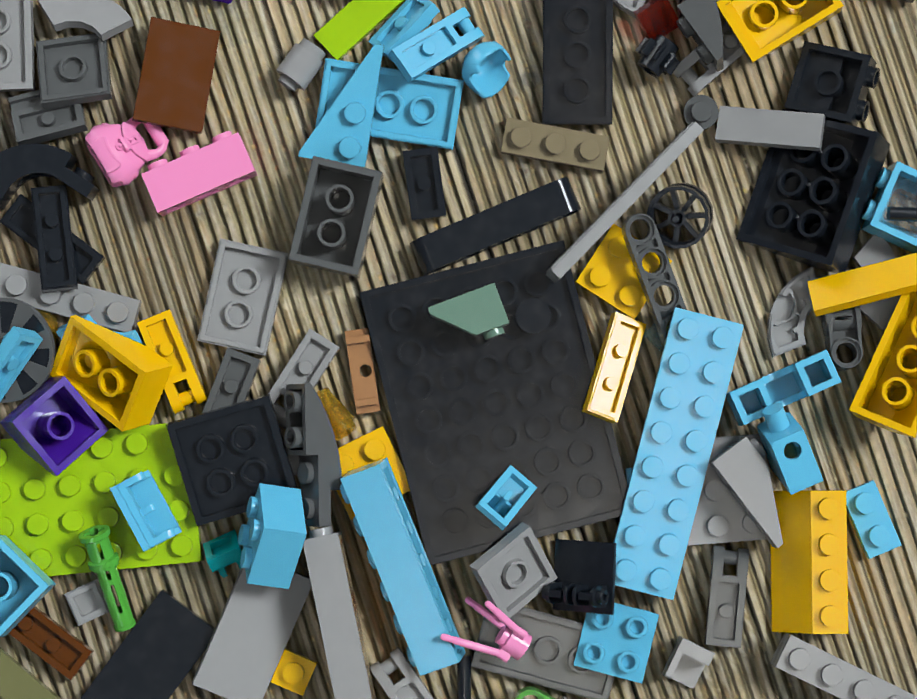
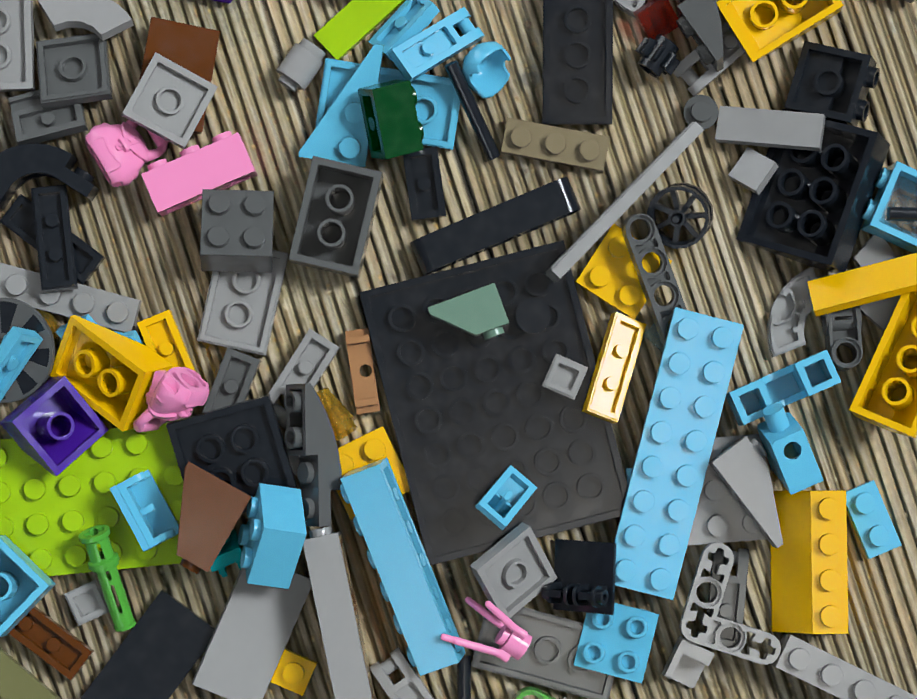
none -> light grey plate [121,52,218,150]
none -> bright pink piece [133,367,209,433]
none -> reddish brown slope [176,461,251,574]
none -> dark grey brick [200,189,274,273]
none -> dark green brick [358,80,424,159]
none -> black bar [444,60,500,161]
none -> light grey tile [542,354,588,400]
none -> light grey beam [679,542,781,665]
none -> light grey tile [728,147,779,195]

